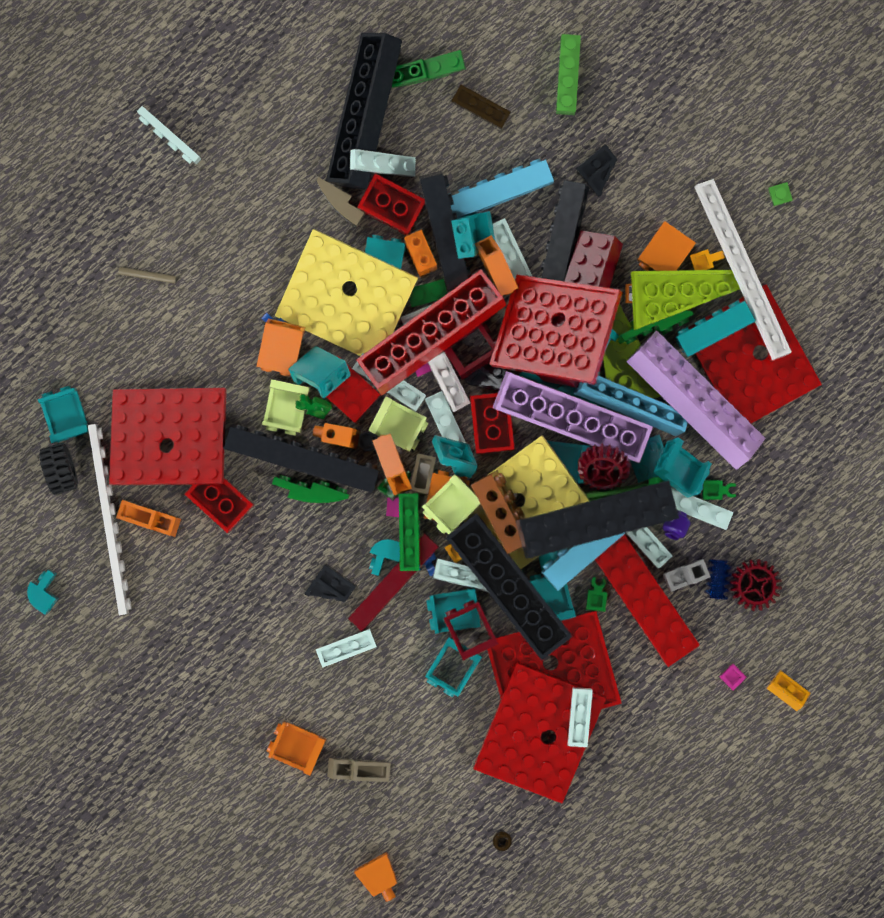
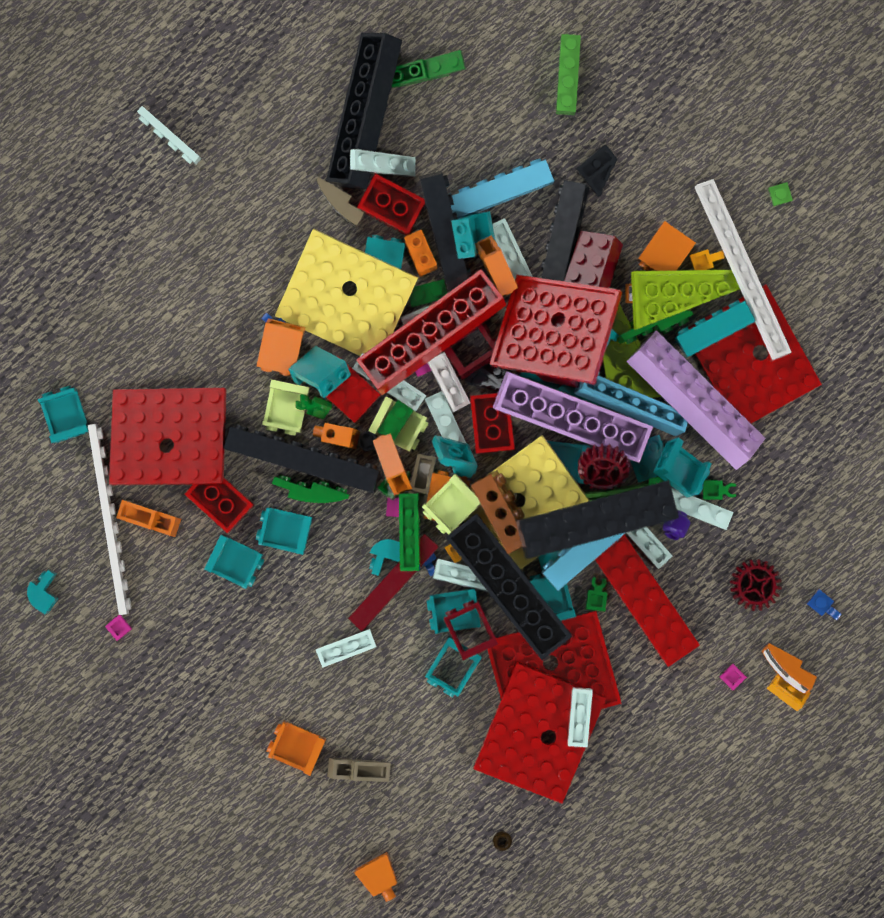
black tyre [39,443,78,495] -> none
dark tan bar [118,267,176,284] -> none
black wing [304,564,357,602] -> none
dark brown plate [451,84,511,130] -> none
light grey brick [663,559,710,592] -> none
clear blue piece [705,559,732,600] -> none
none -> dark pink tile [105,615,132,641]
none -> teal panel [204,535,265,589]
none -> teal panel [256,507,313,555]
none -> green plate [377,400,414,440]
none -> orange slope [762,643,817,695]
none -> blue plate [807,589,842,620]

